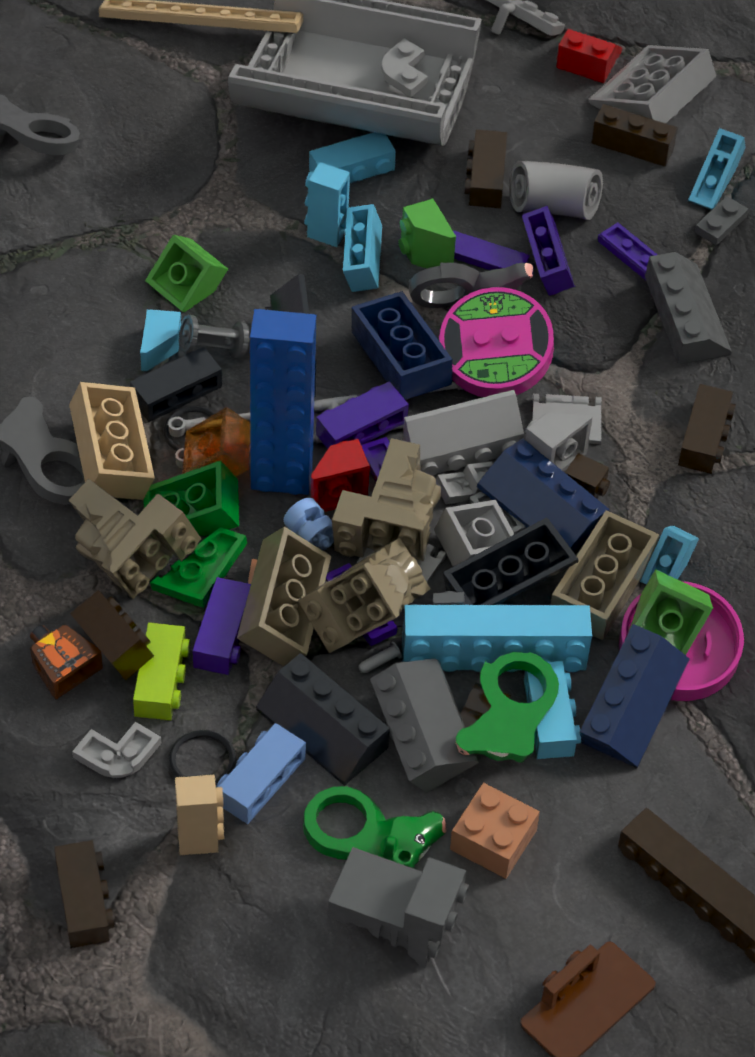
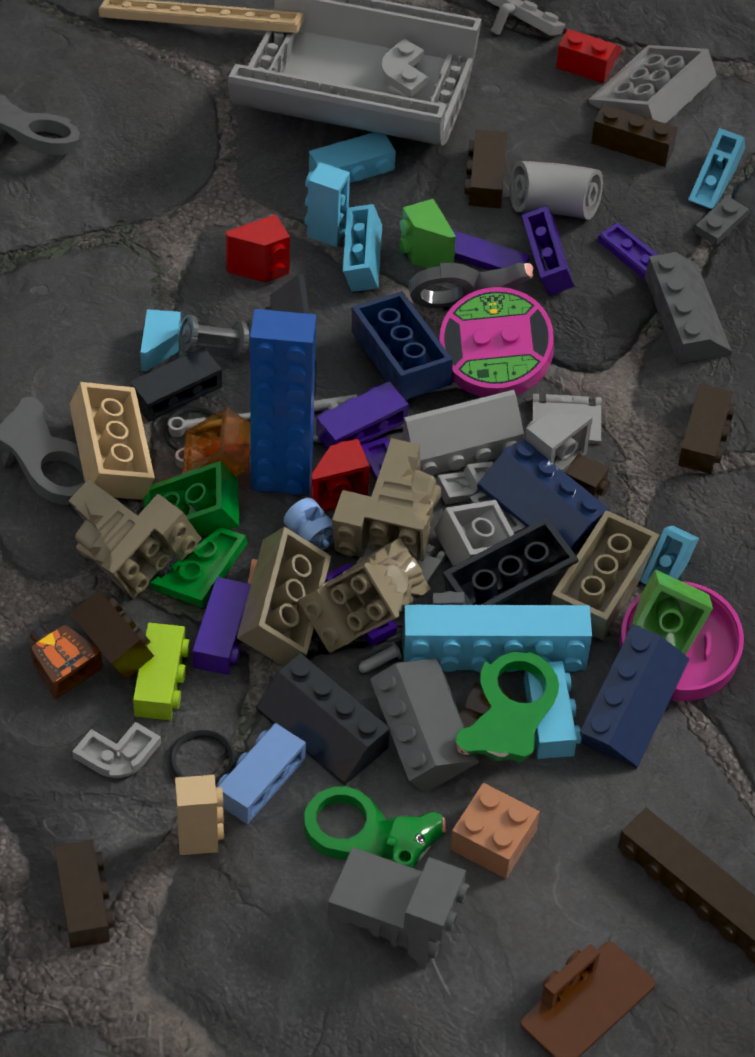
bright green slope [145,235,228,312] -> none
none -> red slope [225,214,290,282]

